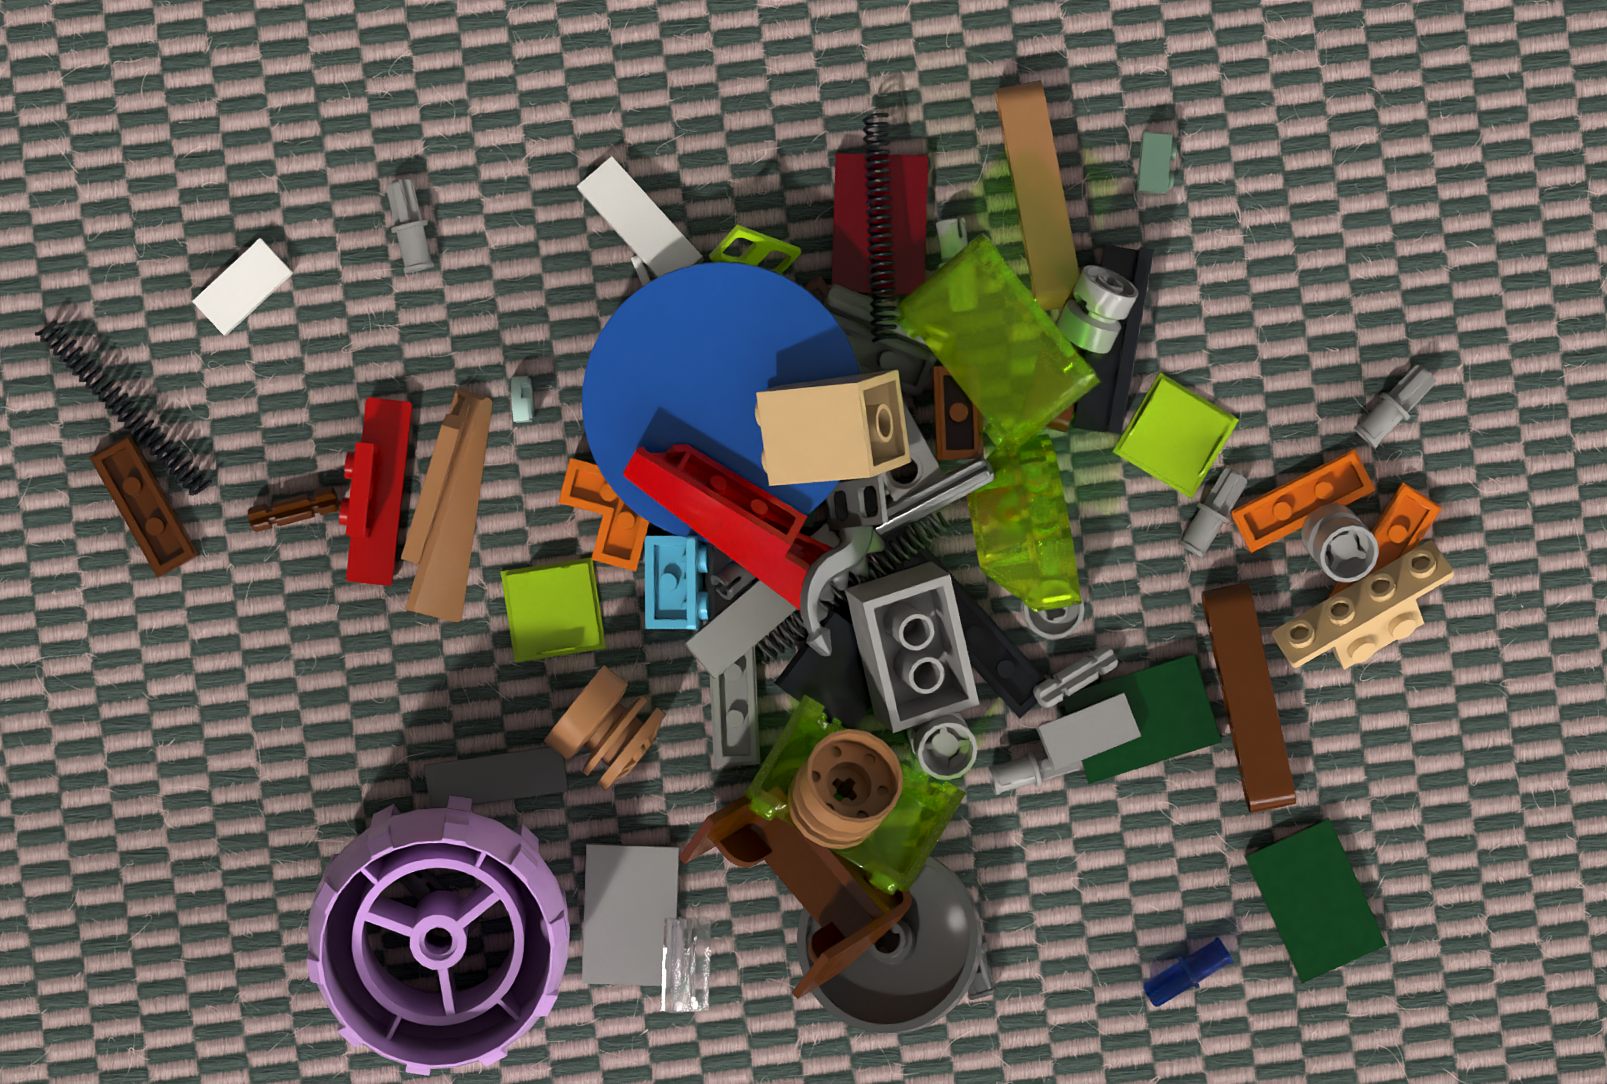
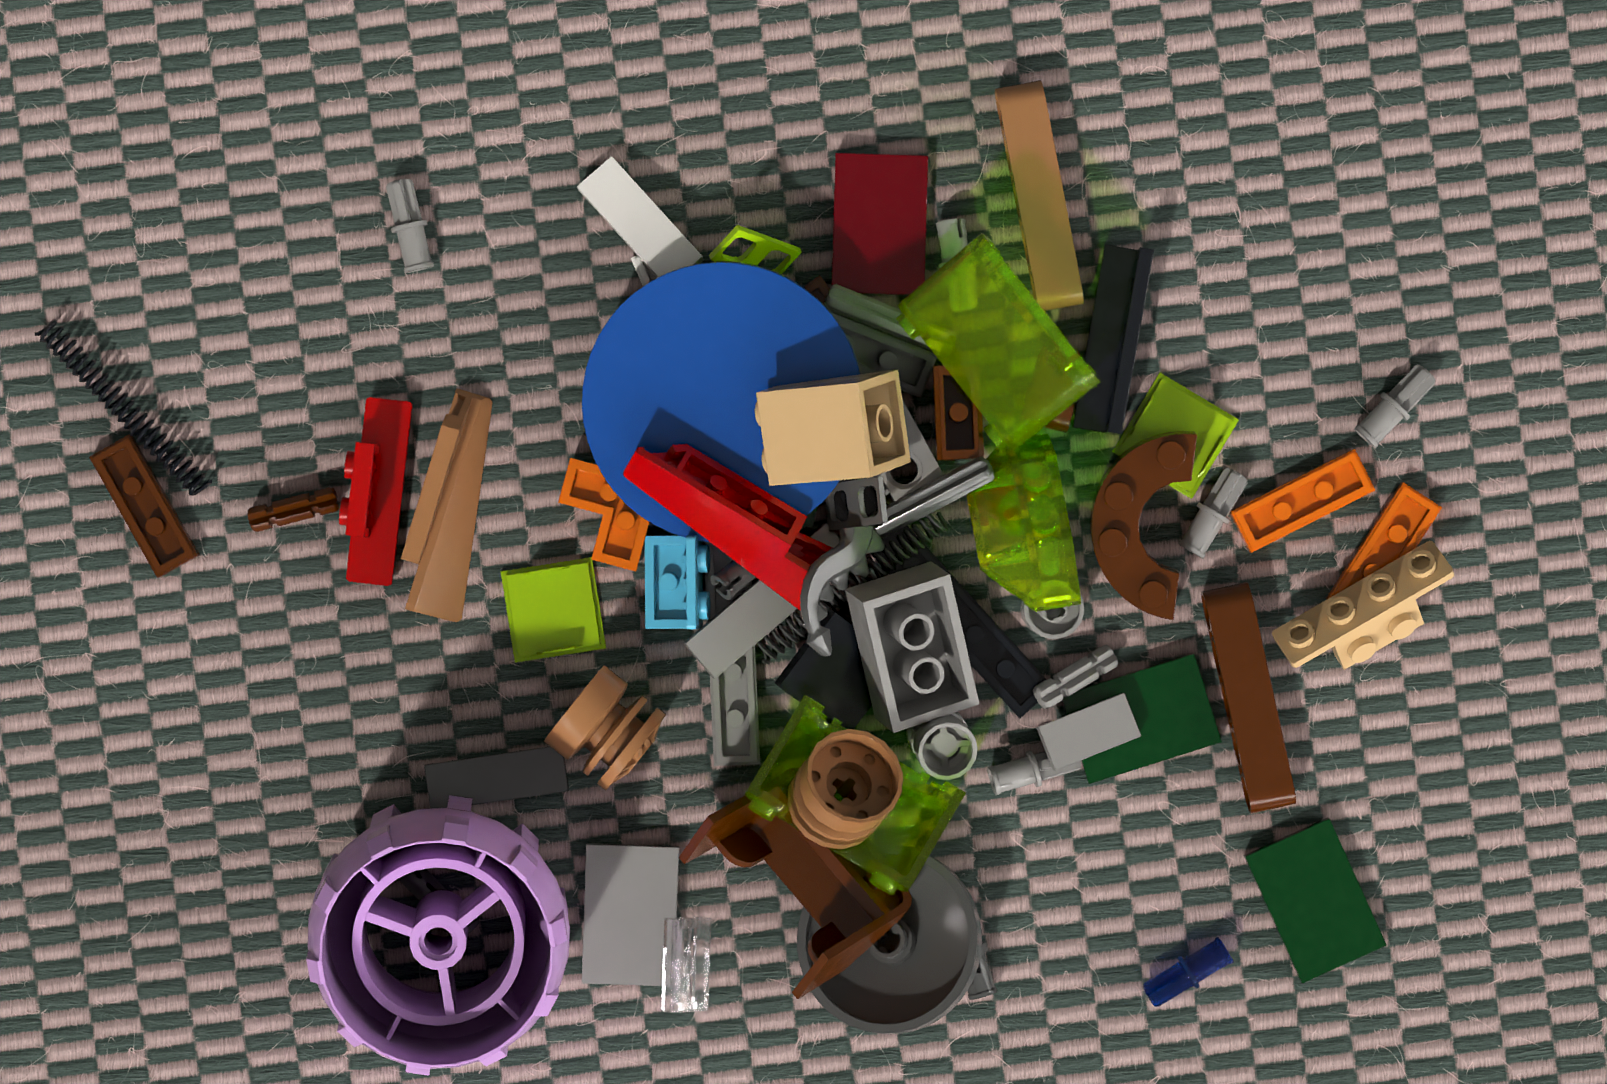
white tile [192,238,293,336] -> none
light aqua tile [511,375,535,423] -> none
black piece [862,113,898,343] -> none
wheel [1056,265,1139,353] -> none
sand green piece [1136,132,1177,195] -> none
light grey wheel [1301,503,1379,583] -> none
none -> reddish brown brick [1090,431,1197,620]

